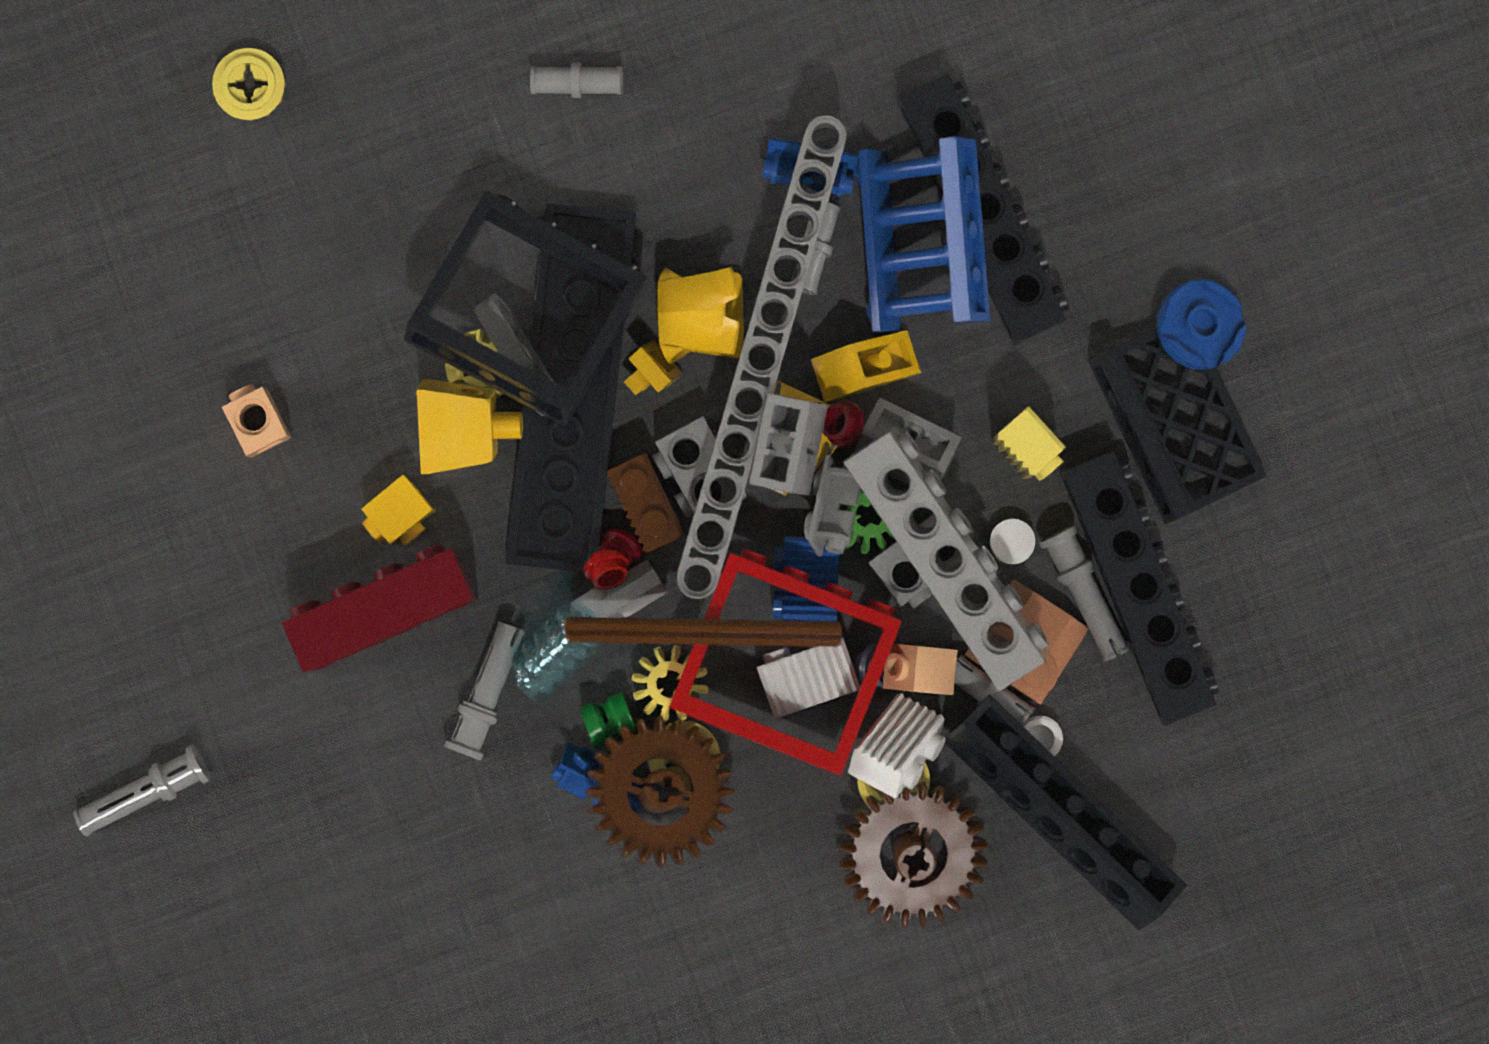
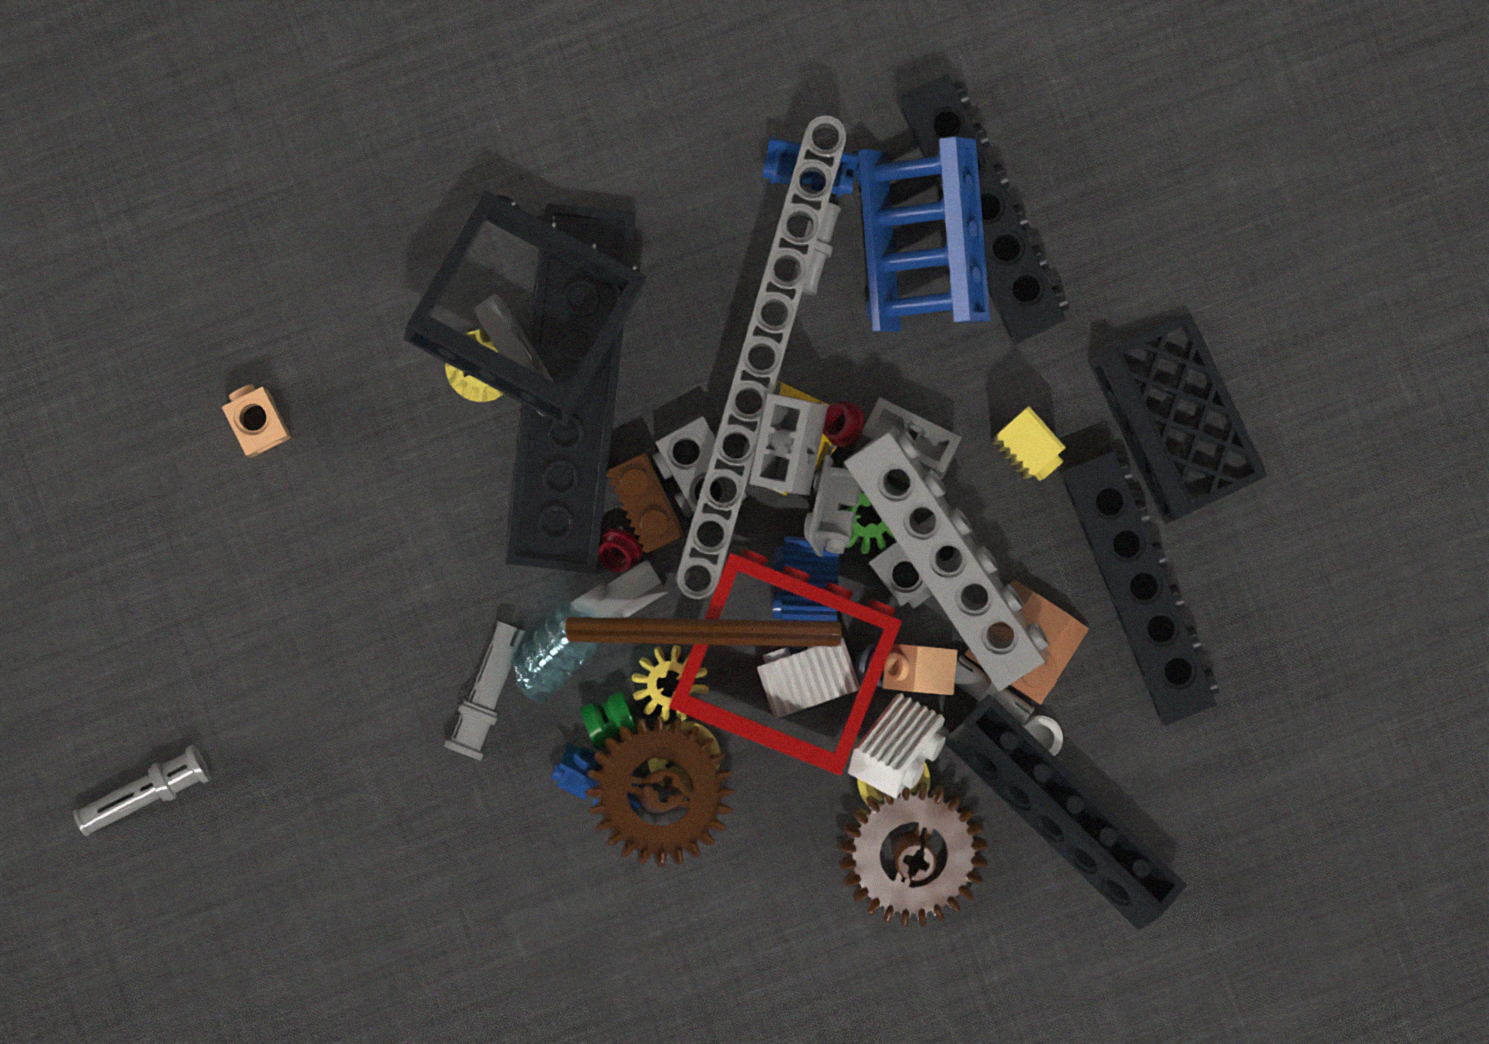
light yellow gear [212,48,286,121] -> none
dark red brick [281,544,479,673] -> none
yellow brick [361,474,435,546] -> none
yellow torso [417,379,523,474] -> none
light grey pin [530,62,623,98] -> none
red plate [583,548,629,590] -> none
yellow tile [624,340,683,396] -> none
yellow piece [657,267,744,364] -> none
yellow slope [811,330,921,402] -> none
white tile [989,519,1035,564] -> none
light grey pin [1039,525,1130,662] -> none
blue tile [1156,279,1246,370] -> none

